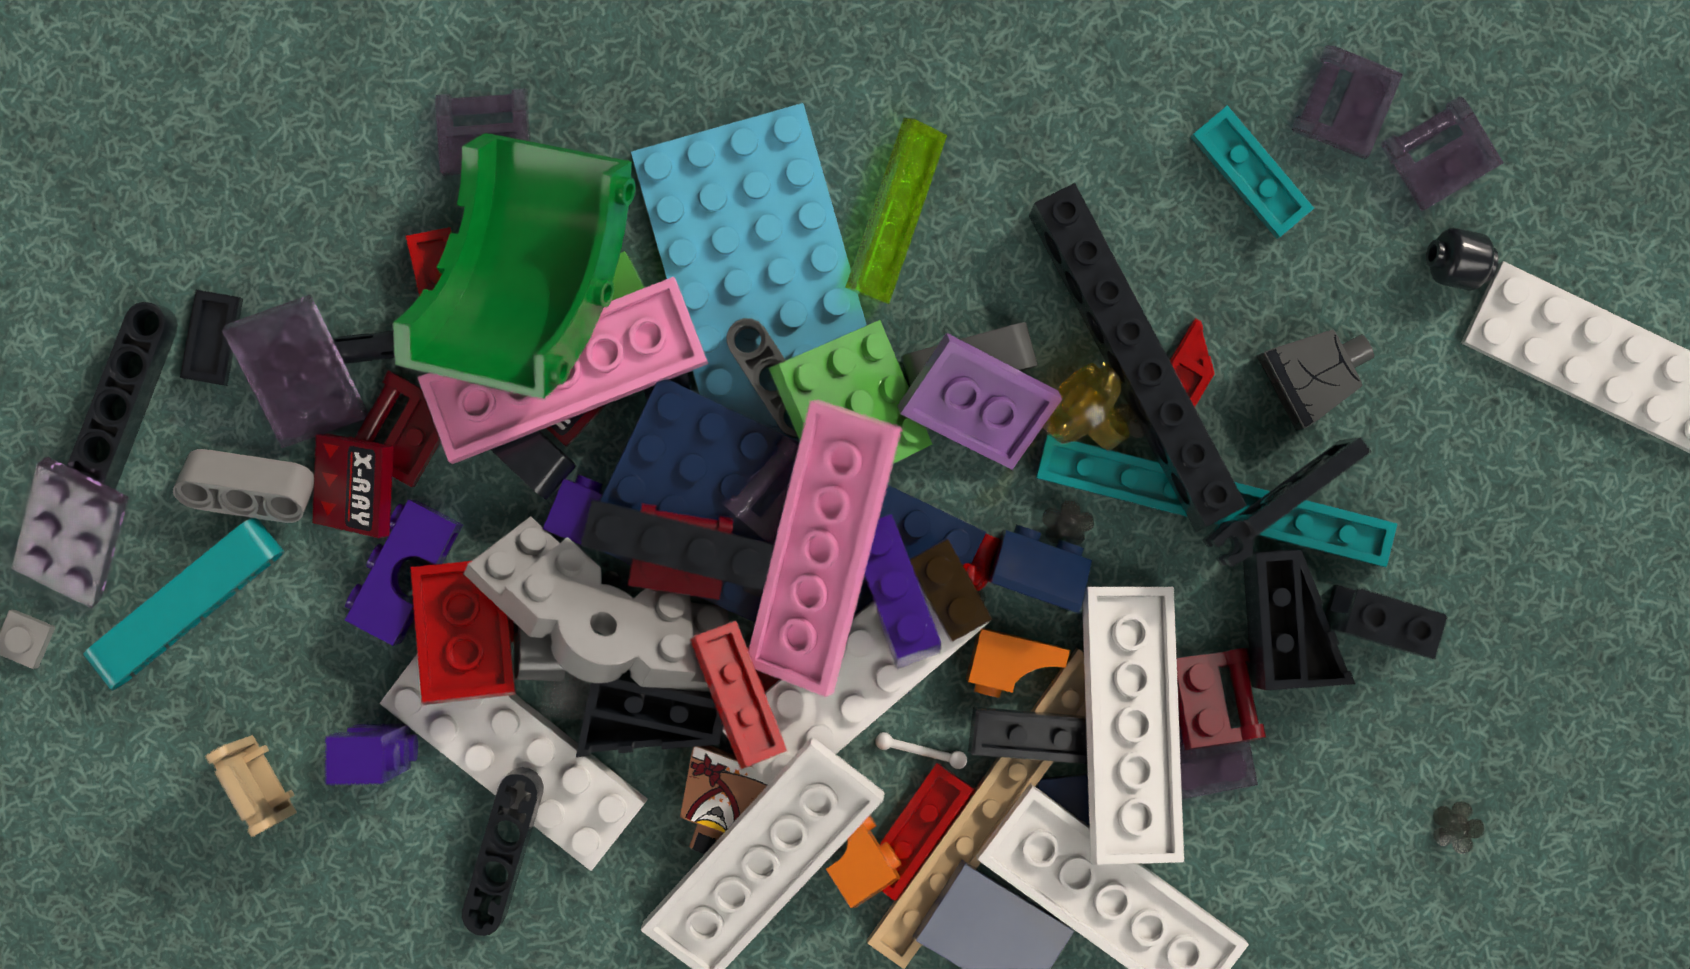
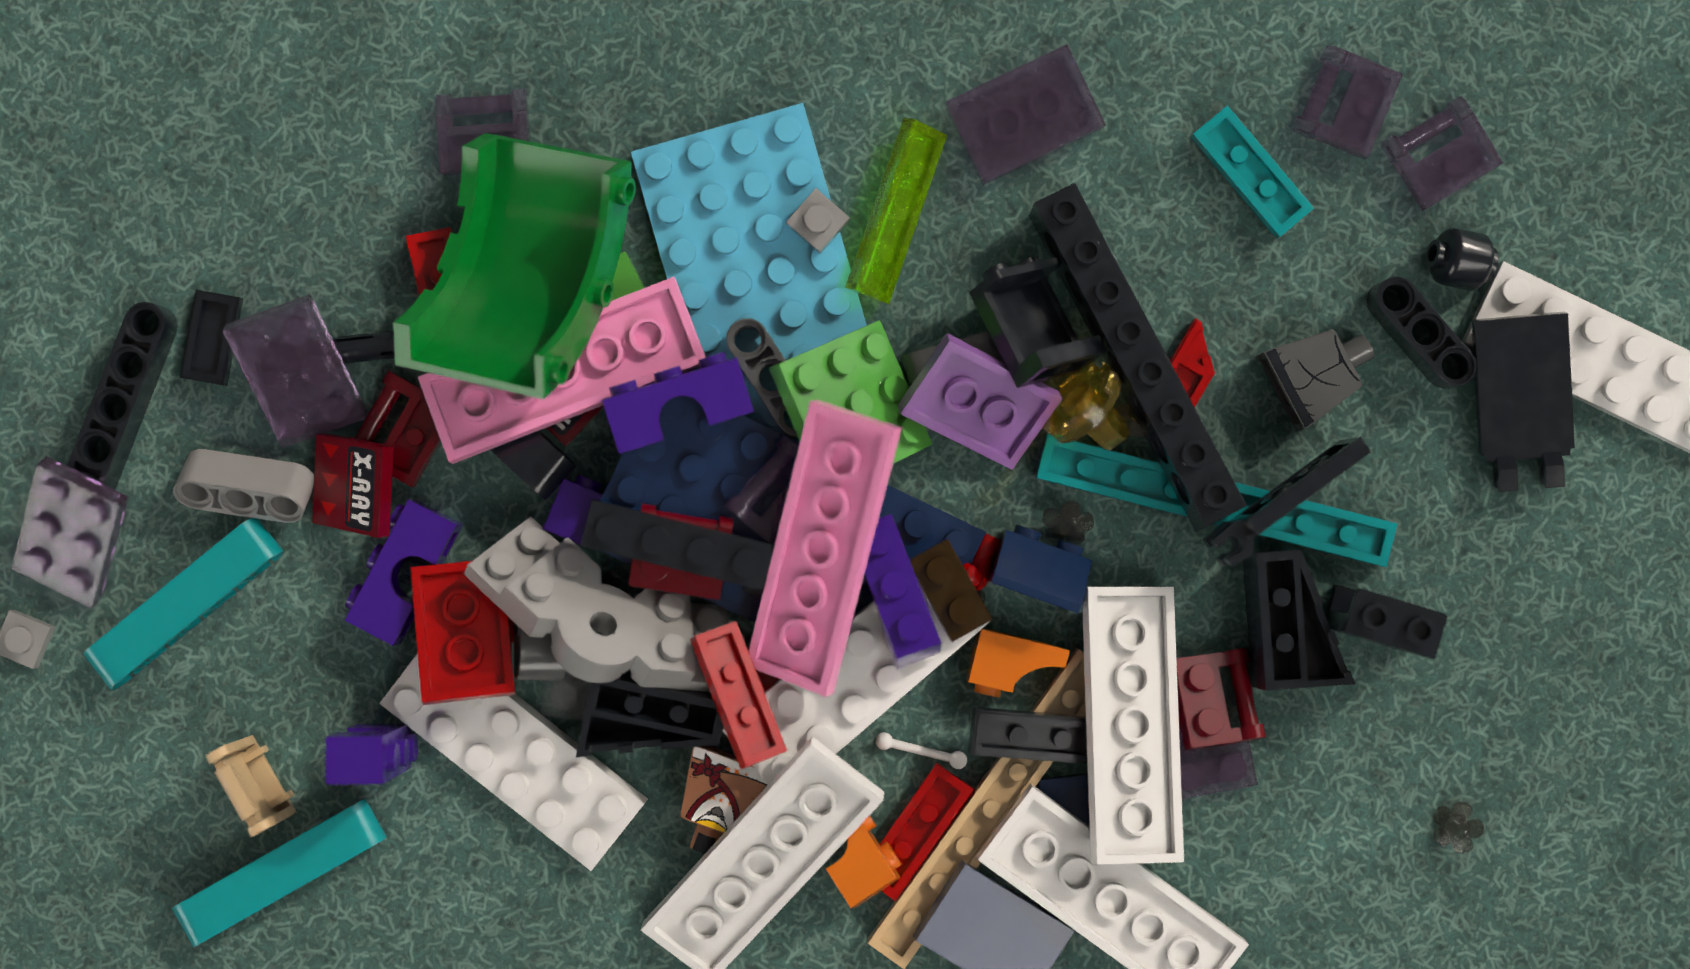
black beam [462,767,544,936] -> none
none -> teal beam [171,798,387,947]
none -> dark purple arch [602,352,754,454]
none -> light grey plate [786,188,850,254]
none -> clear purple plate [945,44,1106,185]
none -> black panel [969,256,1107,388]
none -> black beam [1366,277,1477,389]
none -> black tile [1471,312,1575,492]

